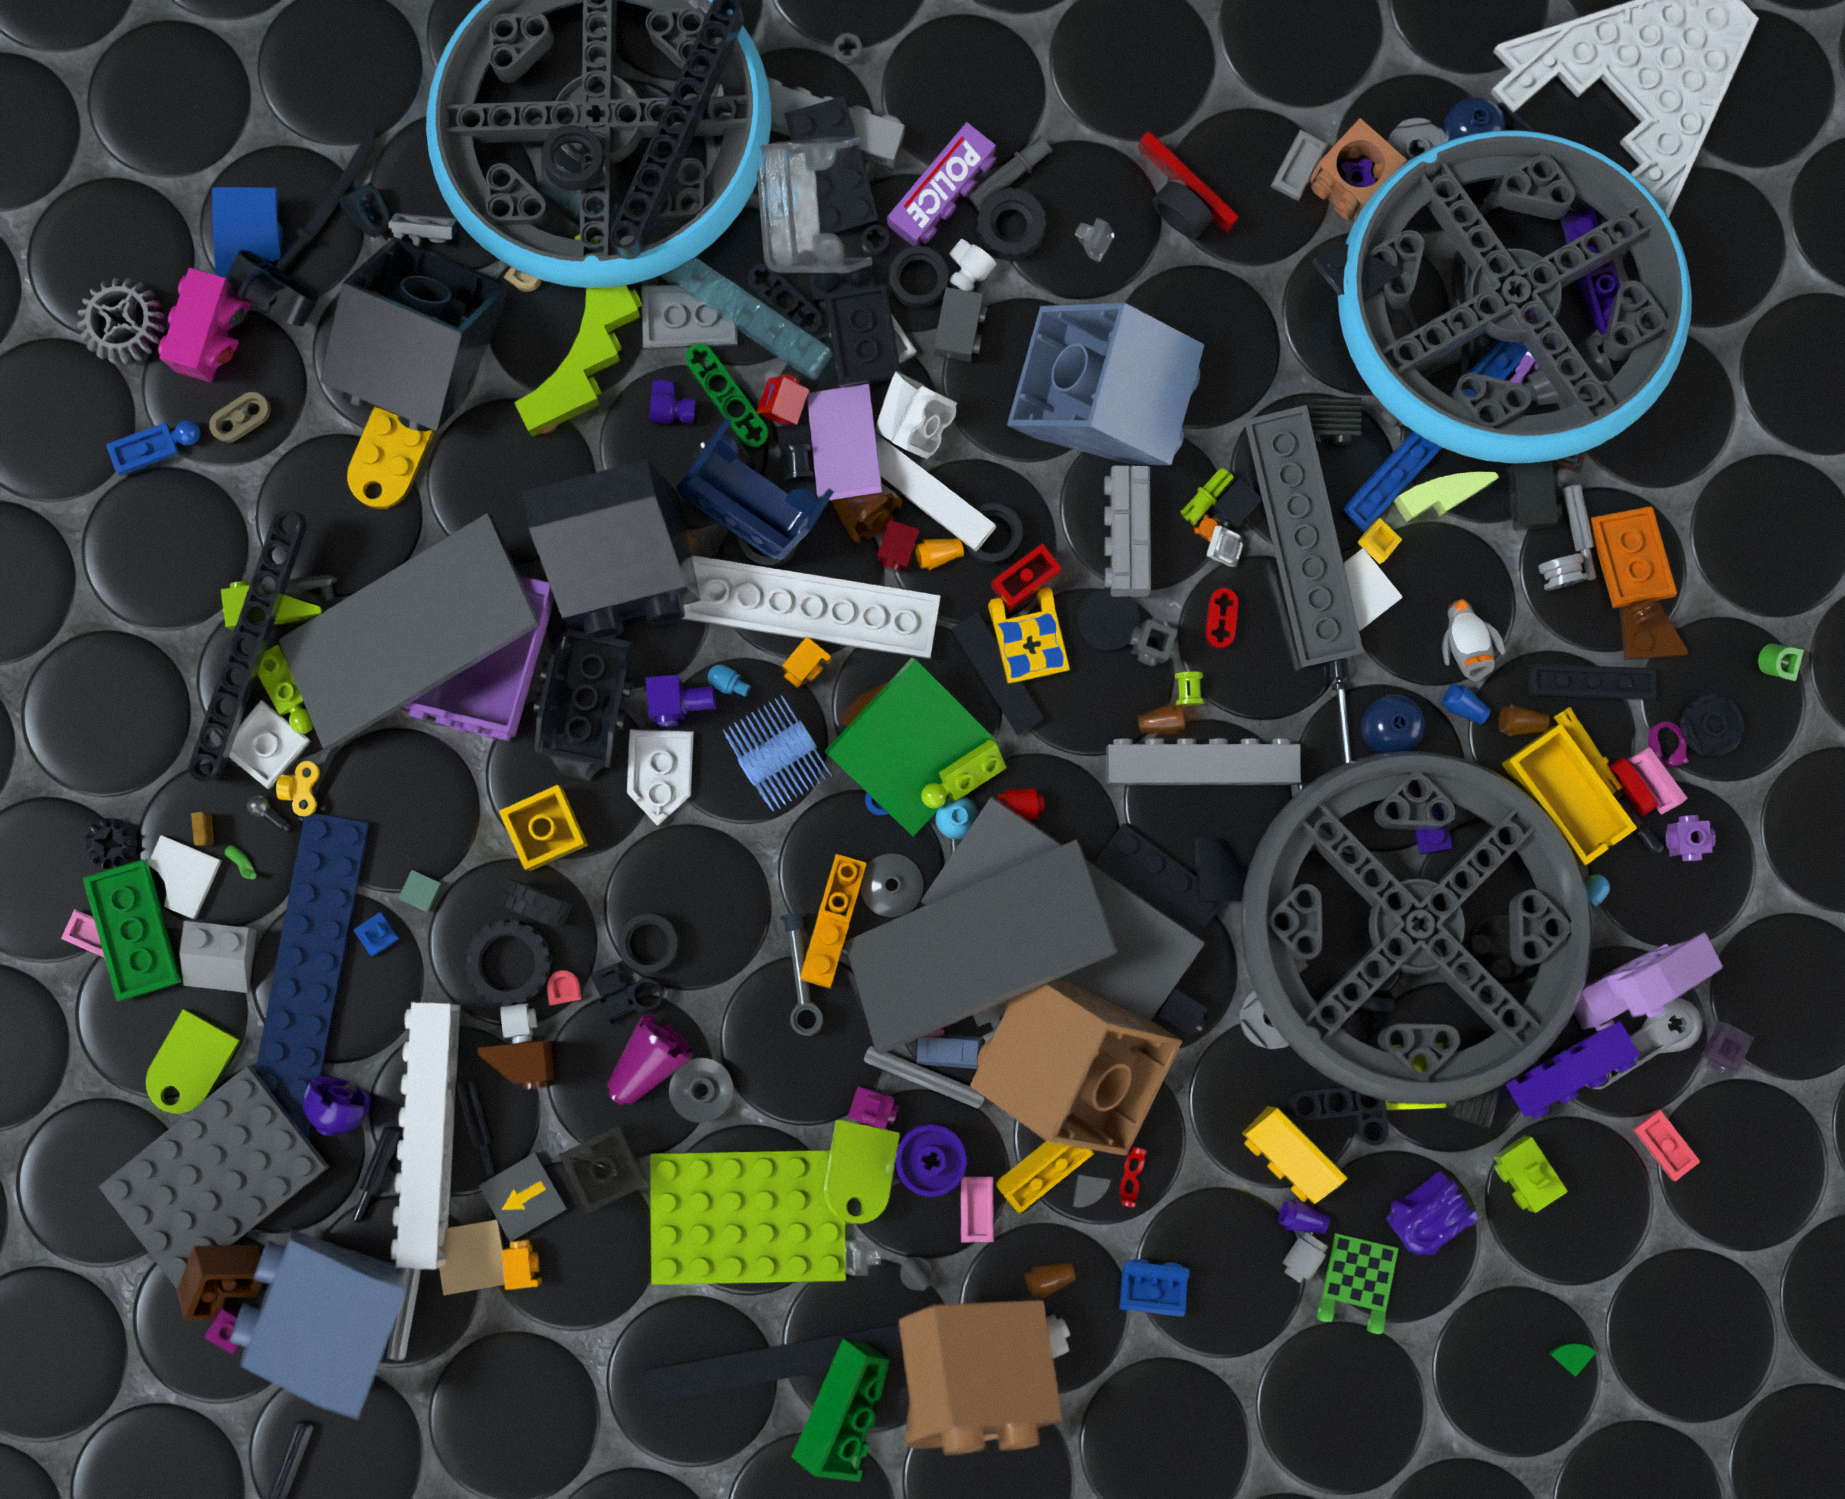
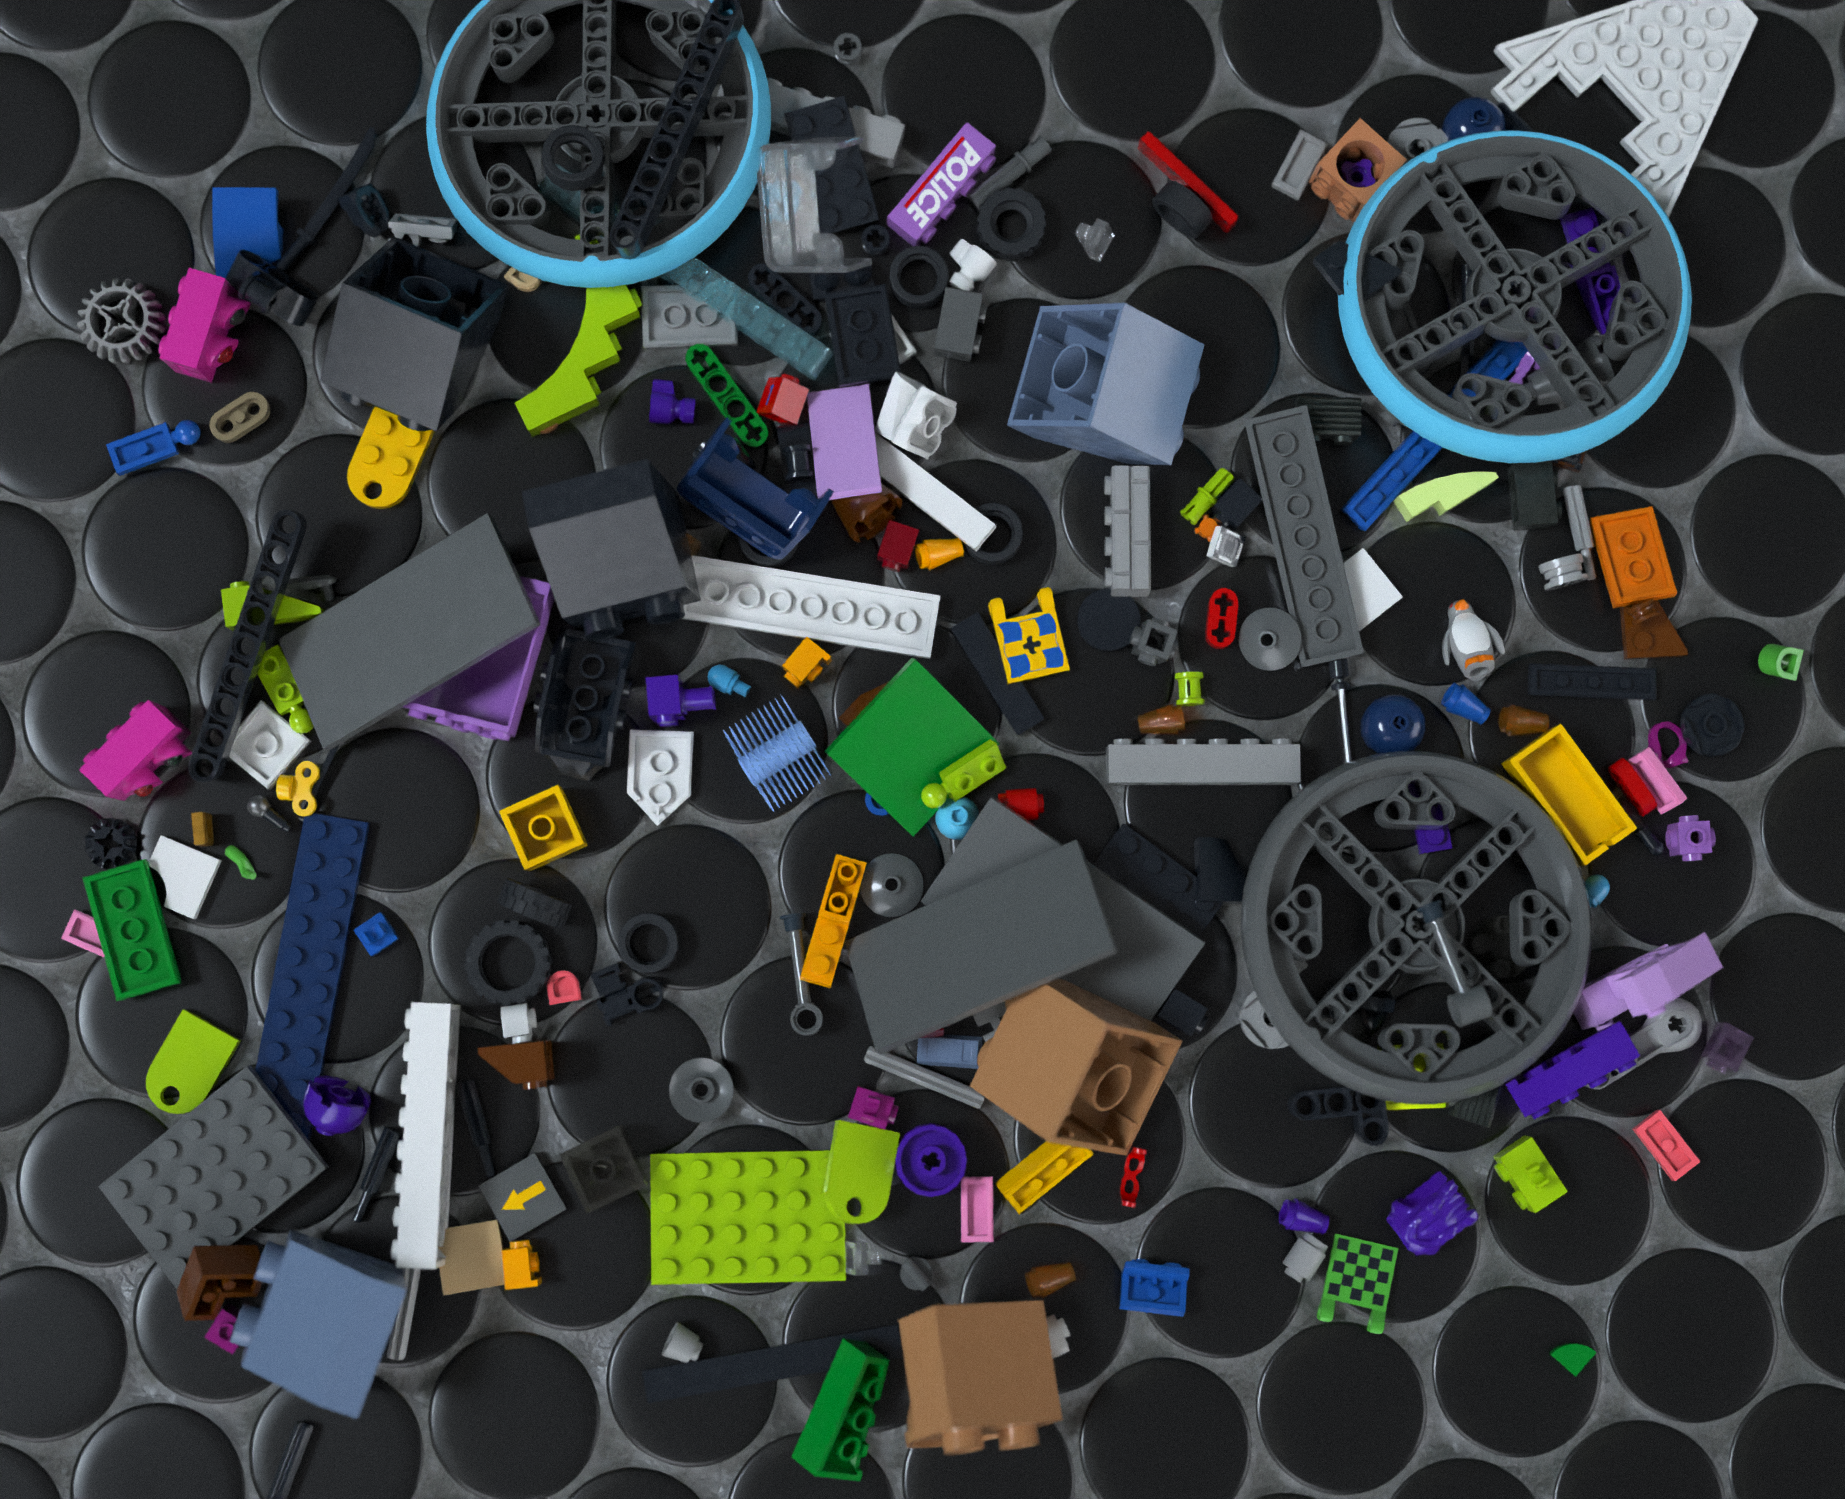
light grey slope [180,921,257,993] -> none
sand green tile [398,870,442,913] -> none
magenta cone [607,1014,693,1105] -> none
red brick [990,543,1062,612] -> none
clear tile [1073,1174,1110,1207] -> none
yellow slope [1242,1106,1347,1204] -> none
yellow plate [1357,518,1402,564] -> none
yellow pin [1553,707,1623,794] -> none
none -> dark pink piece [79,700,192,801]
none -> light grey hat [662,1322,703,1363]
none -> dark grey dish [1239,607,1302,671]
none -> dark grey piece [1417,900,1492,1027]

